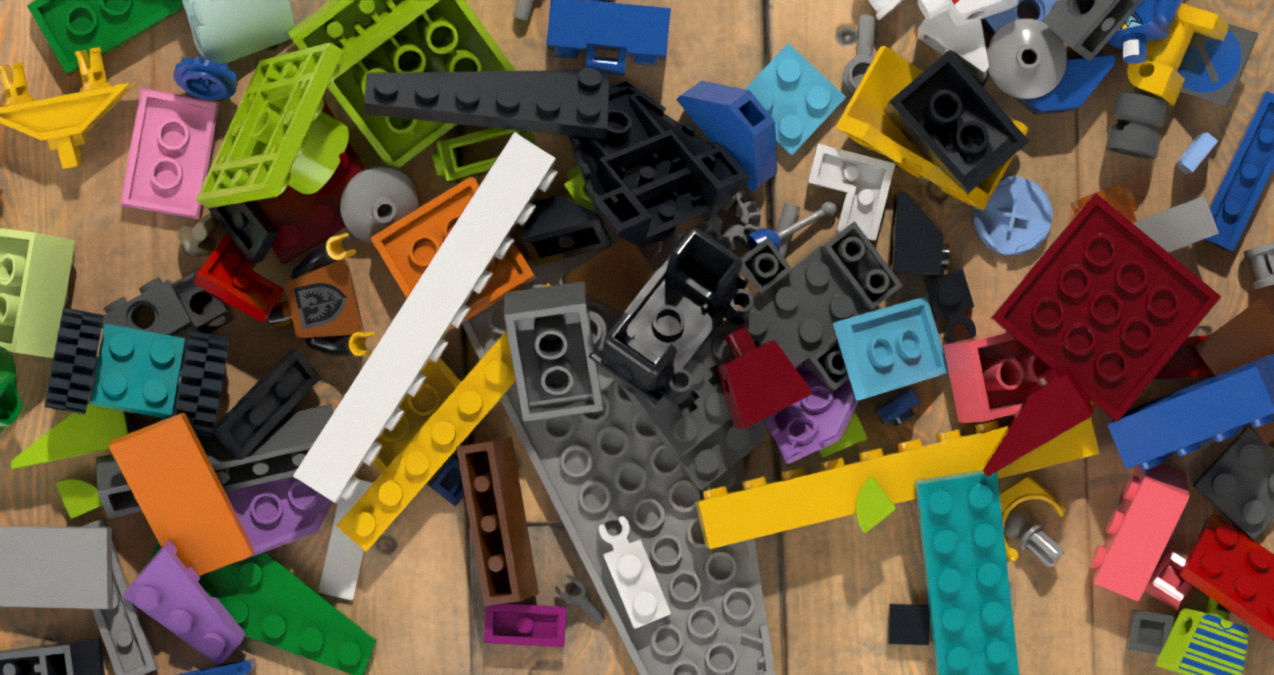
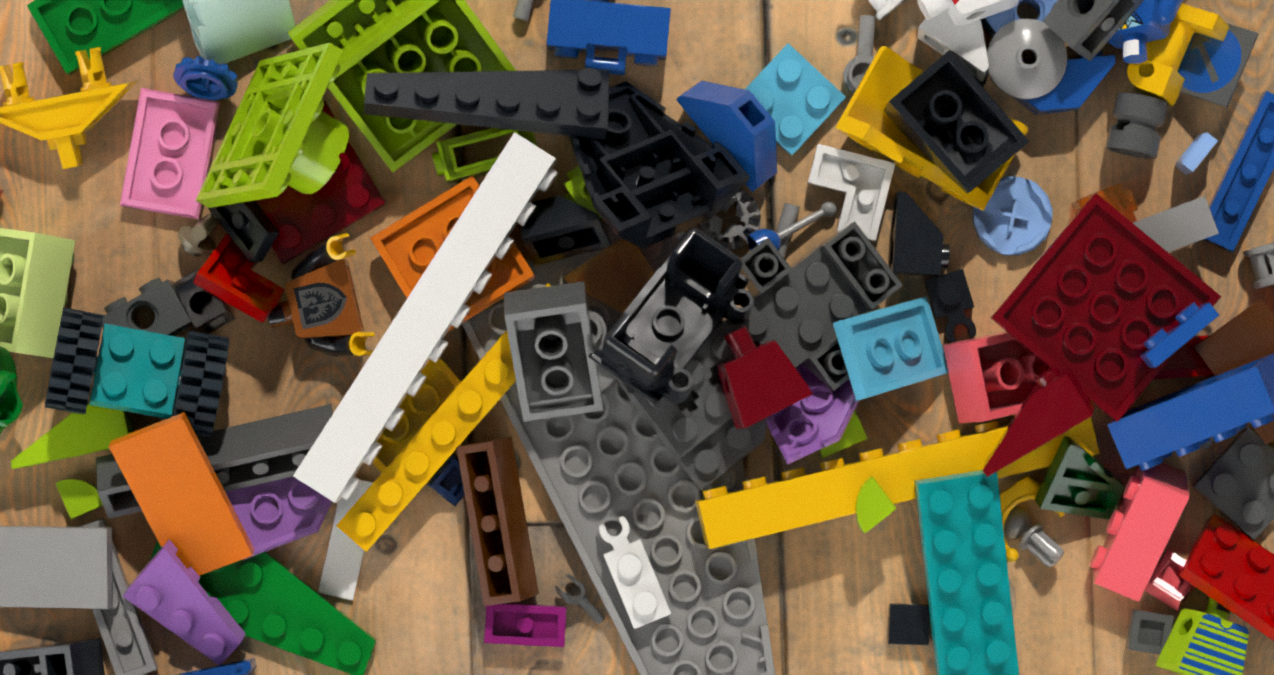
black plate [211,348,321,460] -> none
light grey dish [340,166,419,243] -> none
dark blue plate [874,389,920,427] -> none
none -> dark green wing [1035,436,1125,520]
none -> blue plate [1139,302,1219,368]

